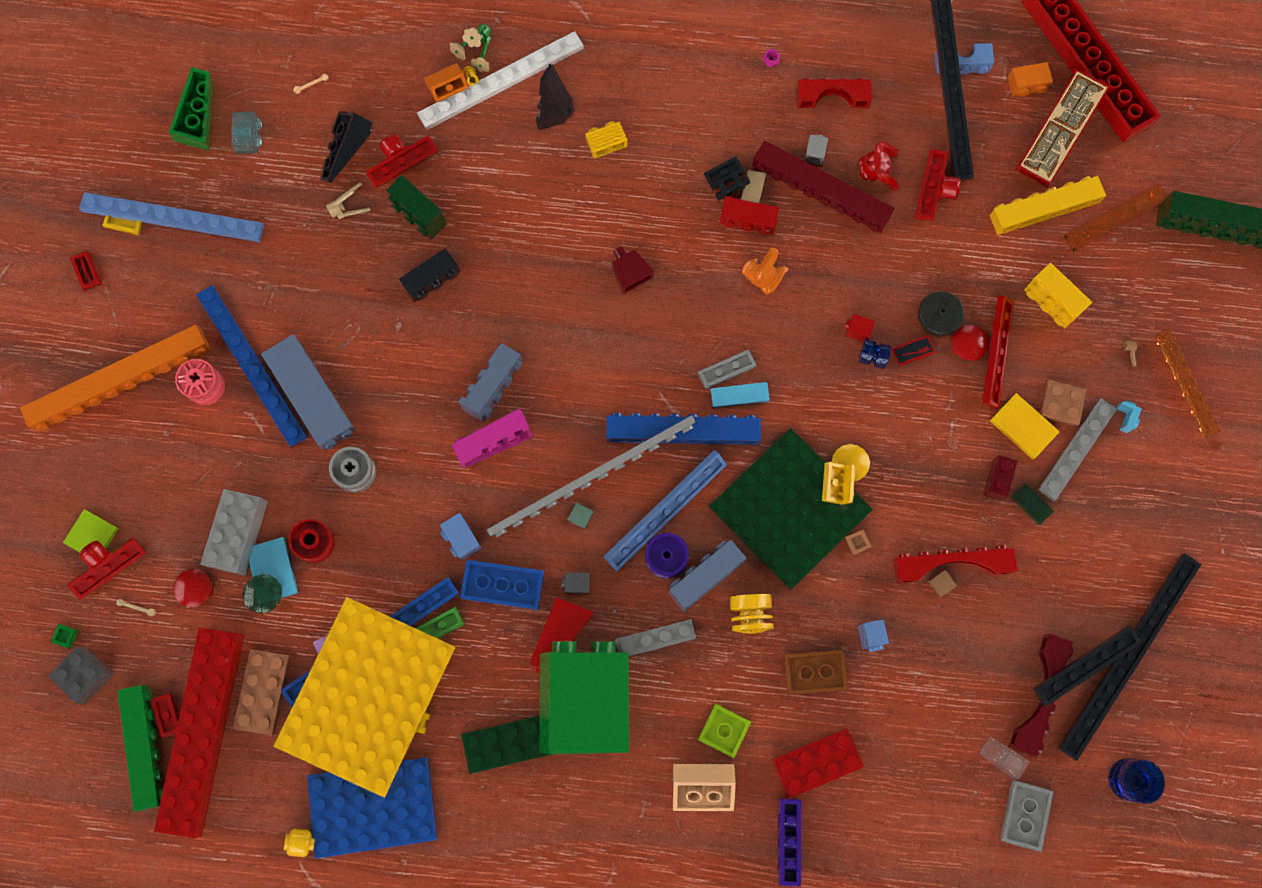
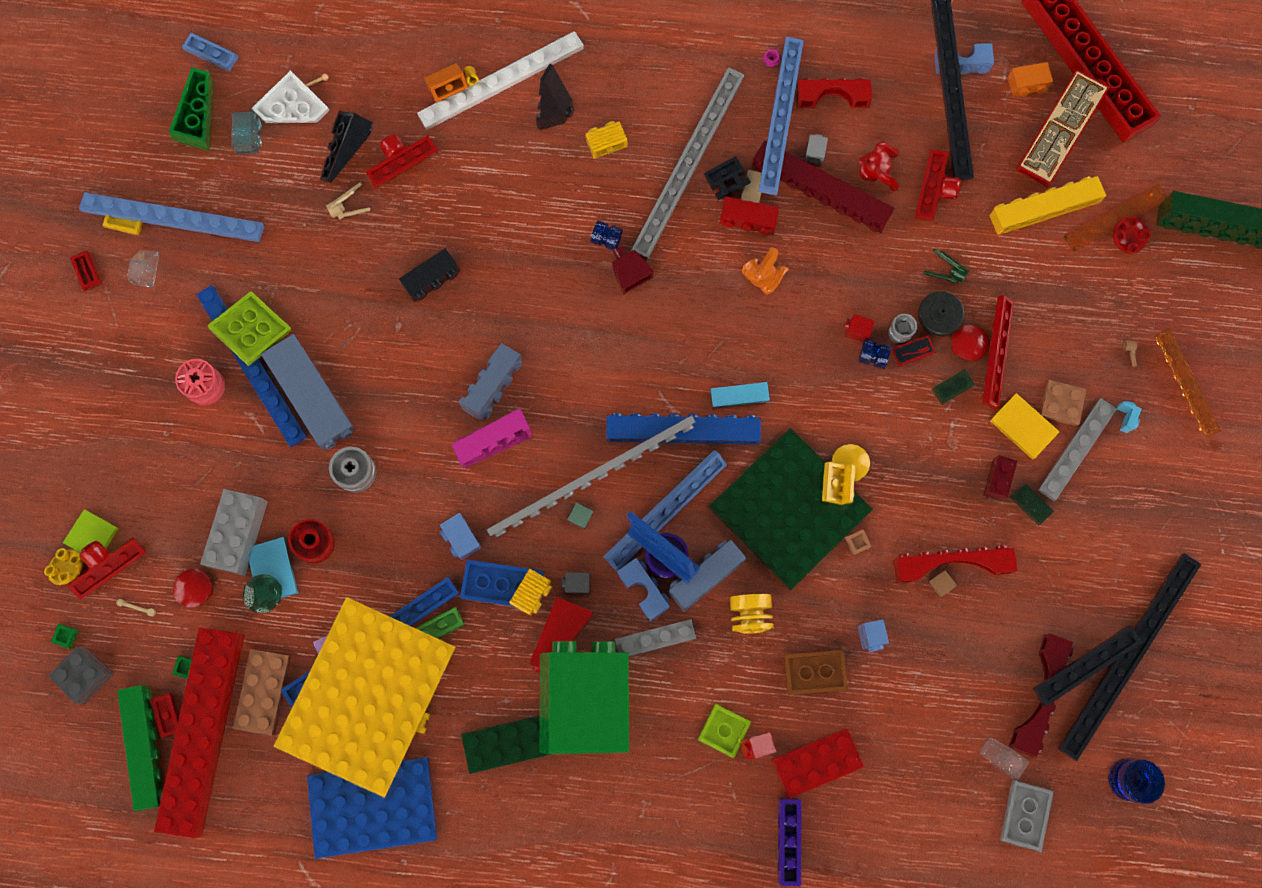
orange brick [20,325,210,432] -> none
yellow head [283,829,315,857] -> none
dark green brick [386,175,447,240] -> none
tan plant [450,24,491,72] -> none
light nougat slope [673,764,736,811] -> none
light grey tile [697,349,757,390] -> none
yellow brick [1024,263,1093,329] -> none
none -> yellow dish [44,548,83,585]
none -> clear slope [127,250,160,287]
none -> green tile [172,655,192,679]
none -> medium blue tile [182,33,238,72]
none -> lime plate [208,291,291,366]
none -> white plate [252,71,330,123]
none -> yellow brick [509,569,552,616]
none -> clear blue wheel [590,220,623,251]
none -> medium blue arch [617,558,670,622]
none -> blue fence [626,511,700,584]
none -> light grey plate [631,67,744,260]
none -> brick [741,732,776,760]
none -> medium blue plate [758,37,804,195]
none -> light grey wheel [888,314,917,345]
none -> dark green plant [923,249,969,284]
none -> clear green plate [932,369,975,405]
none -> red dish [1113,216,1151,254]

